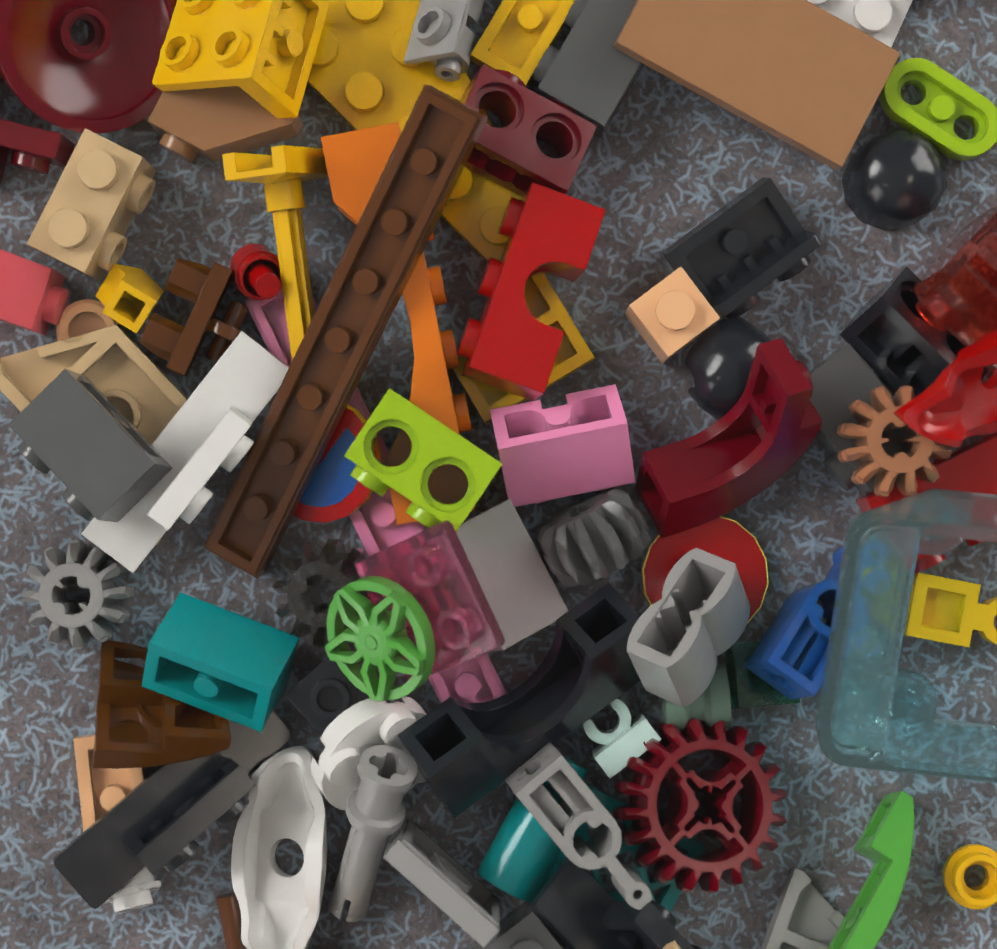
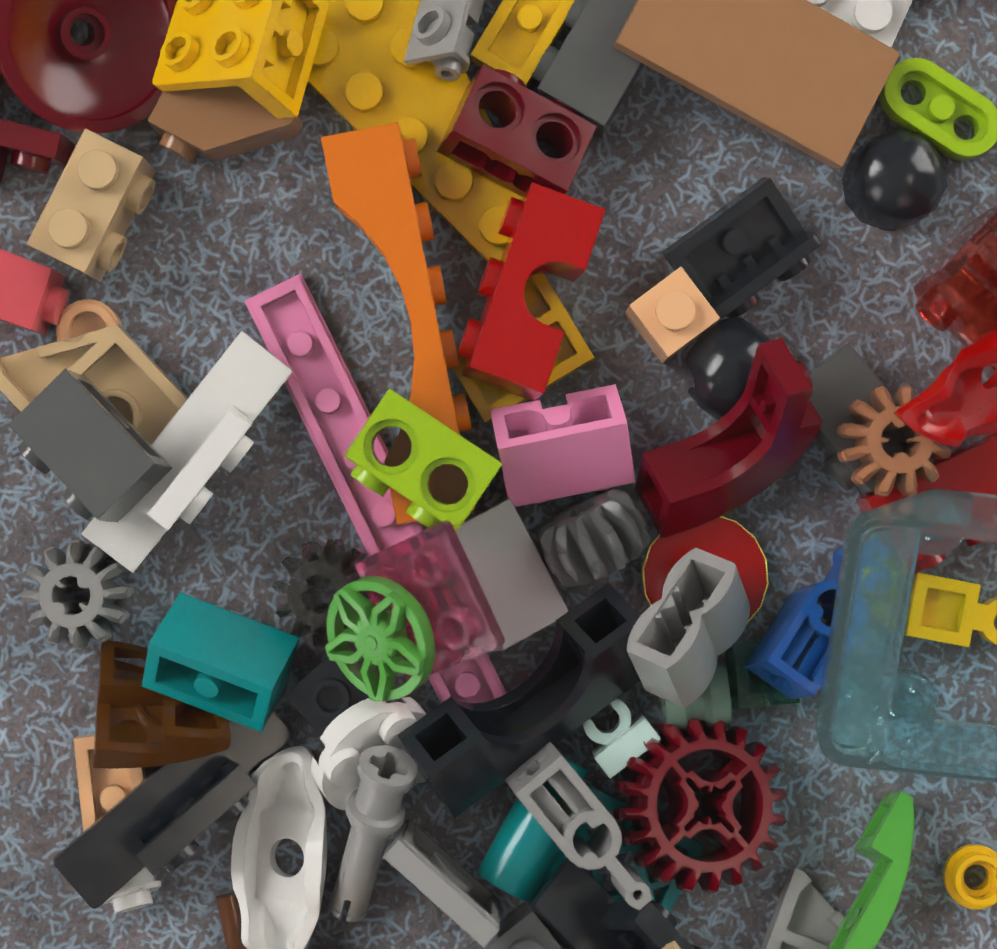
yellow piece [95,263,164,334] -> none
reddish brown hips [139,258,255,377] -> none
reddish brown tile [204,85,489,578] -> none
yellow piece [222,145,381,523] -> none
red cylinder [230,243,282,300] -> none
black brick [840,266,992,398] -> none

